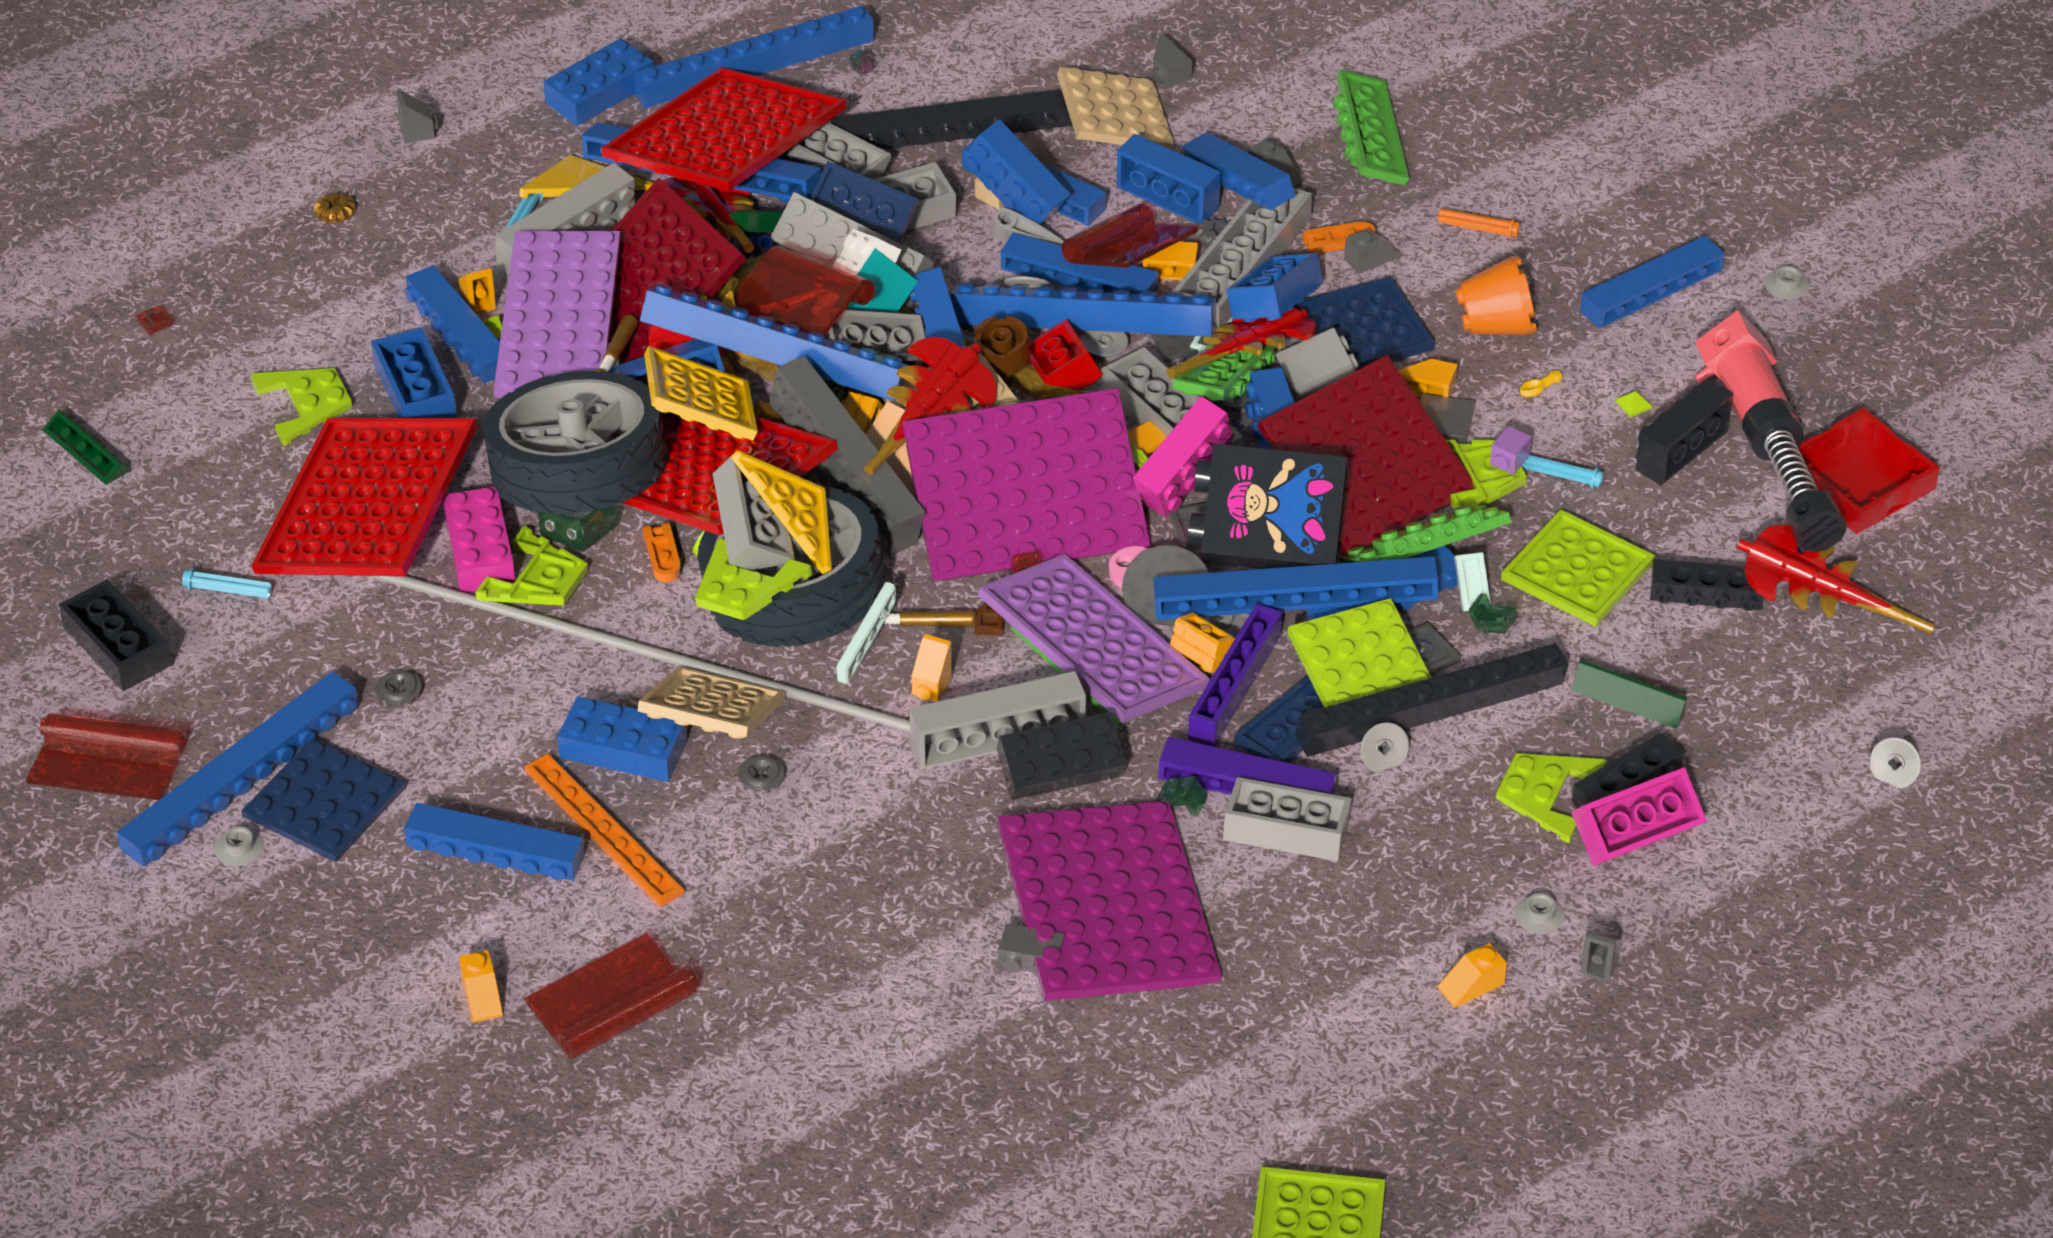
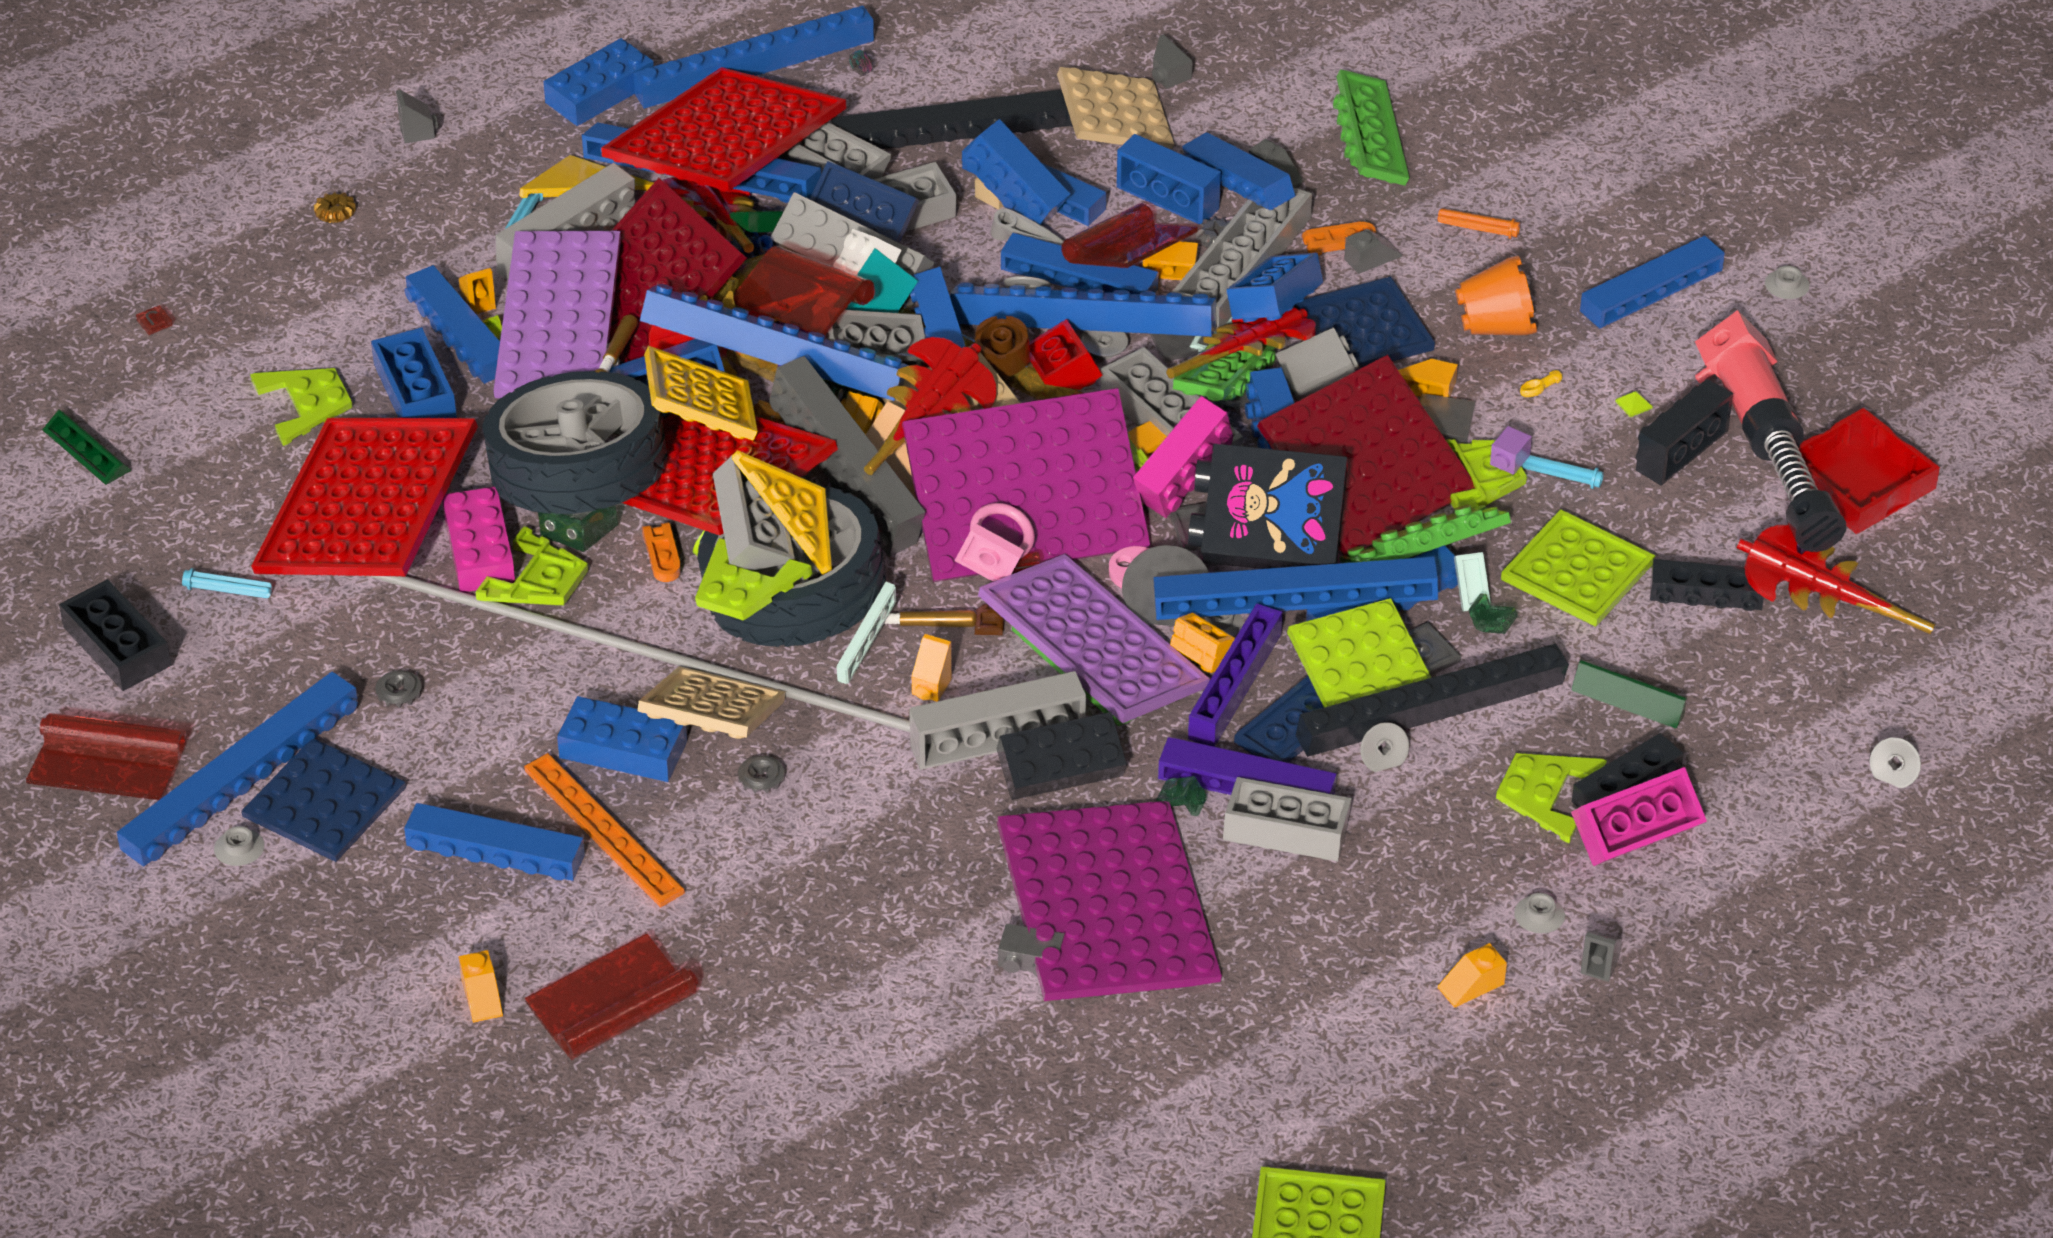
none -> bright pink tile [955,503,1035,582]

